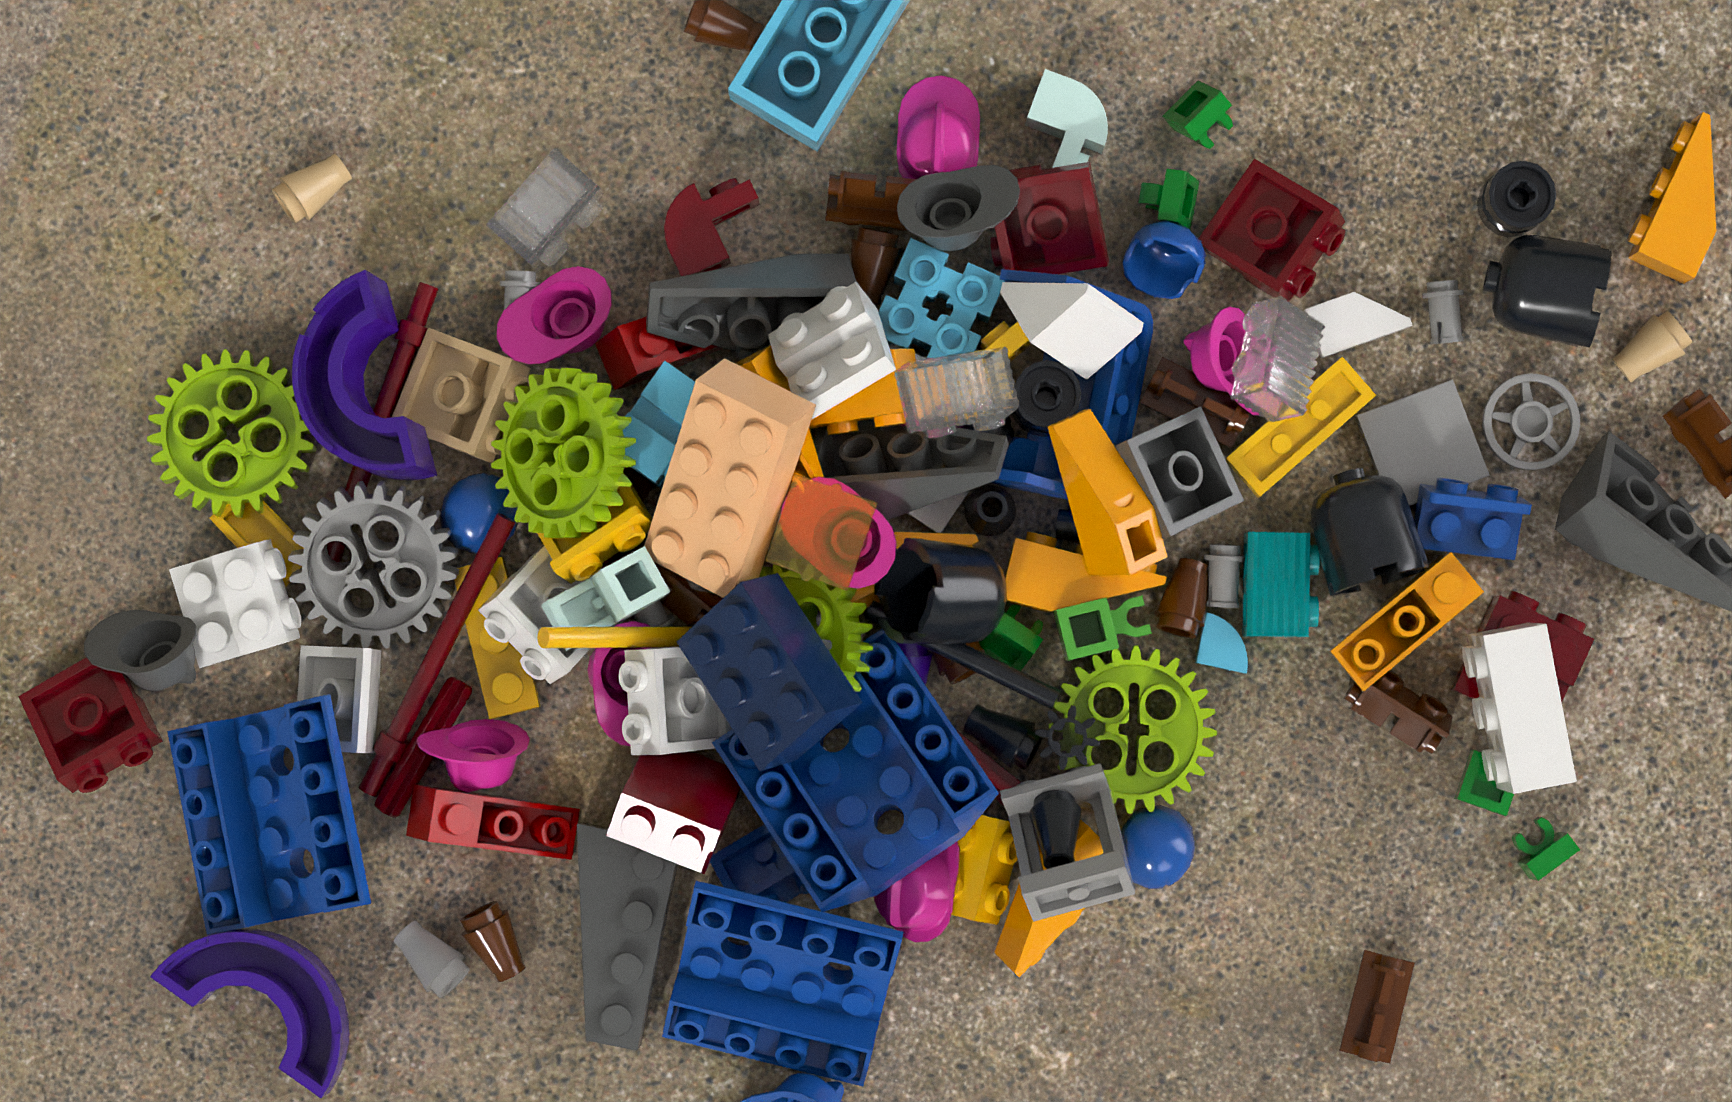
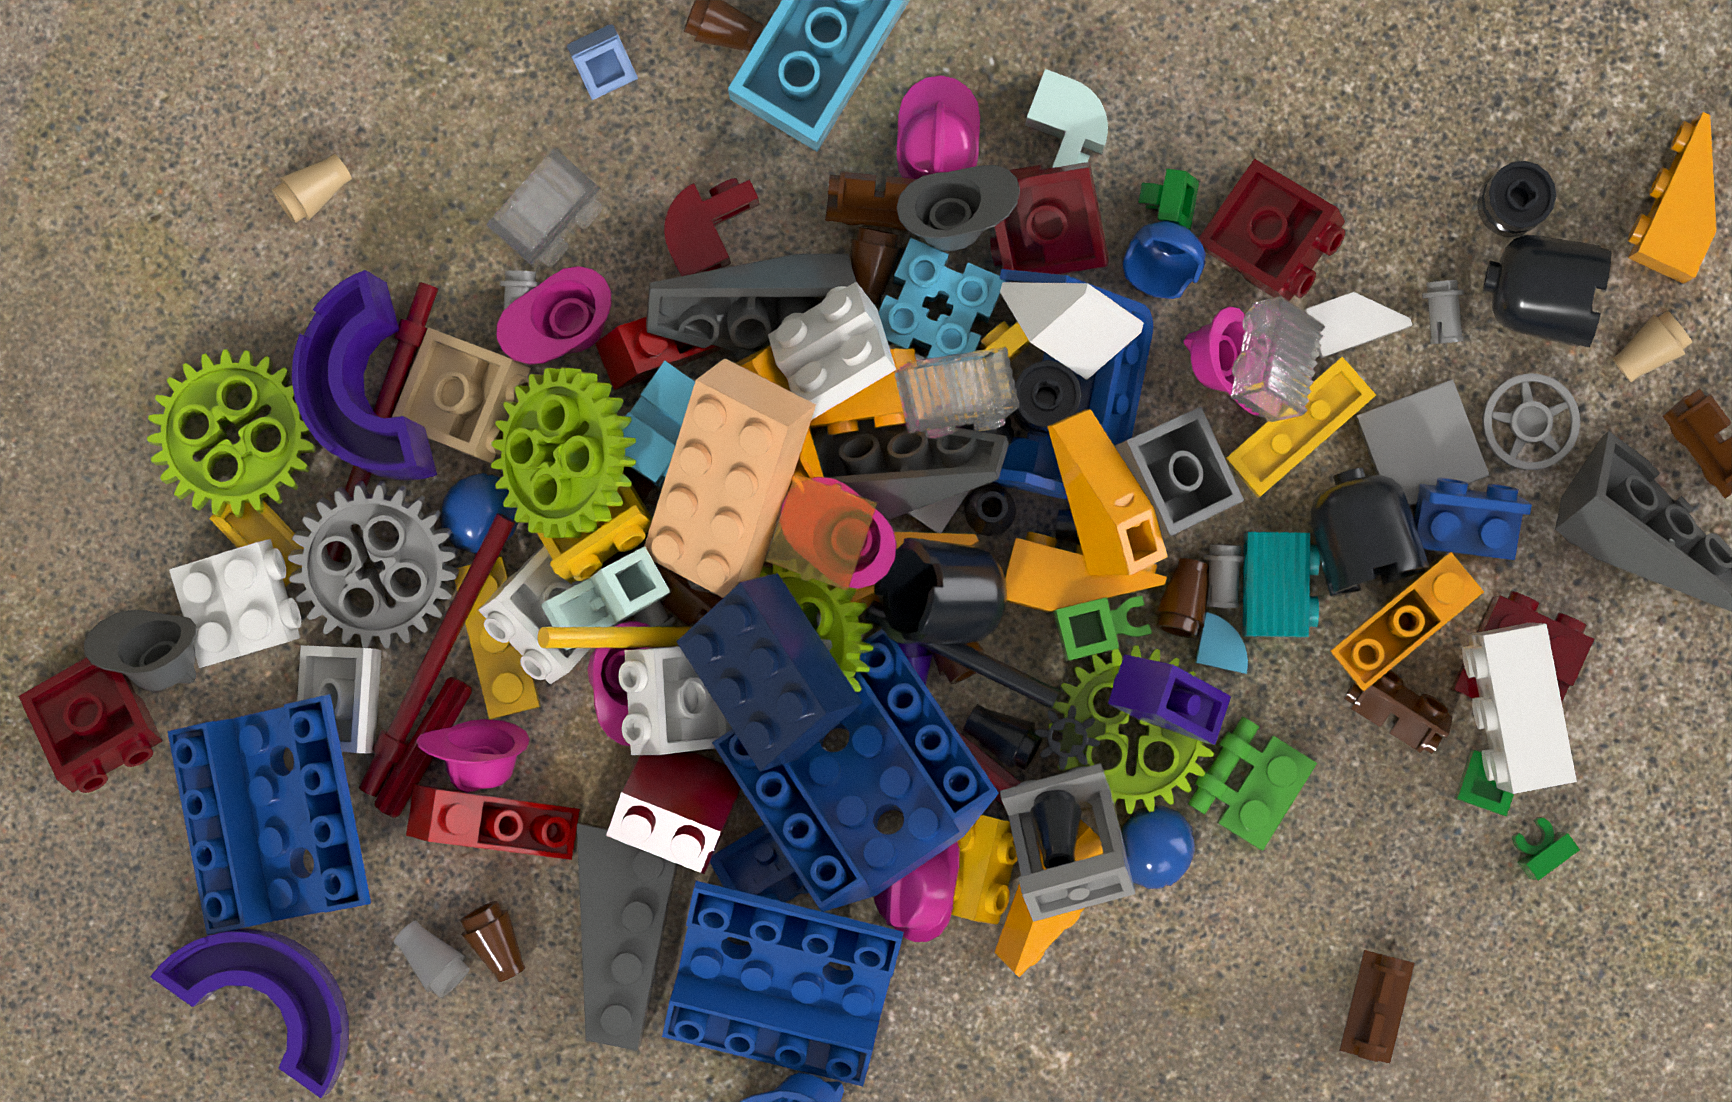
green tile [978,604,1044,671] -> none
reddish brown hinge [1139,357,1250,449] -> none
green tile [1162,80,1233,149] -> none
none -> medium blue slope [567,24,638,100]
none -> dark purple slope [1108,654,1231,745]
none -> bright green plate [1188,716,1317,851]

